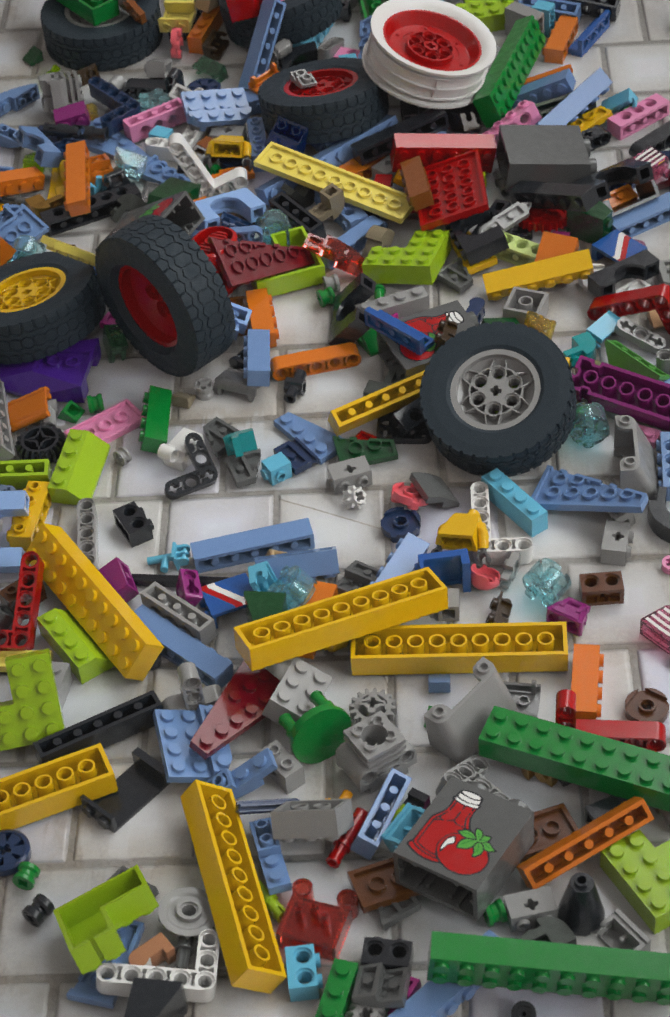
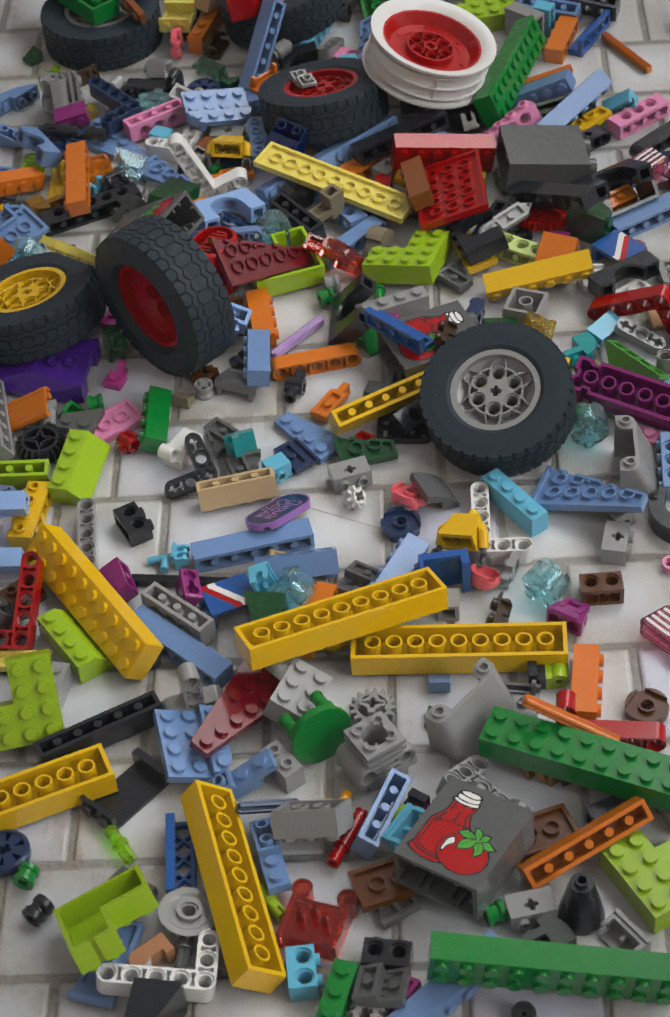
light grey bush [113,447,132,466] -> none
none -> dark grey wing [55,408,105,434]
none -> dark pink plate [102,360,129,391]
none -> clear neon green axle [104,825,137,865]
none -> red gear [116,430,140,454]
none -> blue fence [165,813,196,894]
none -> reddish brown gear [190,364,220,384]
none -> tan brick [195,466,279,512]
none -> dark green slope [220,76,240,89]
none -> tile [245,493,311,532]
none -> medium lavender axle [270,316,324,358]
none -> orange hinge [310,382,351,423]
none -> orange axle [521,694,620,741]
none -> leg [528,661,569,689]
none -> orange axle [601,31,652,73]

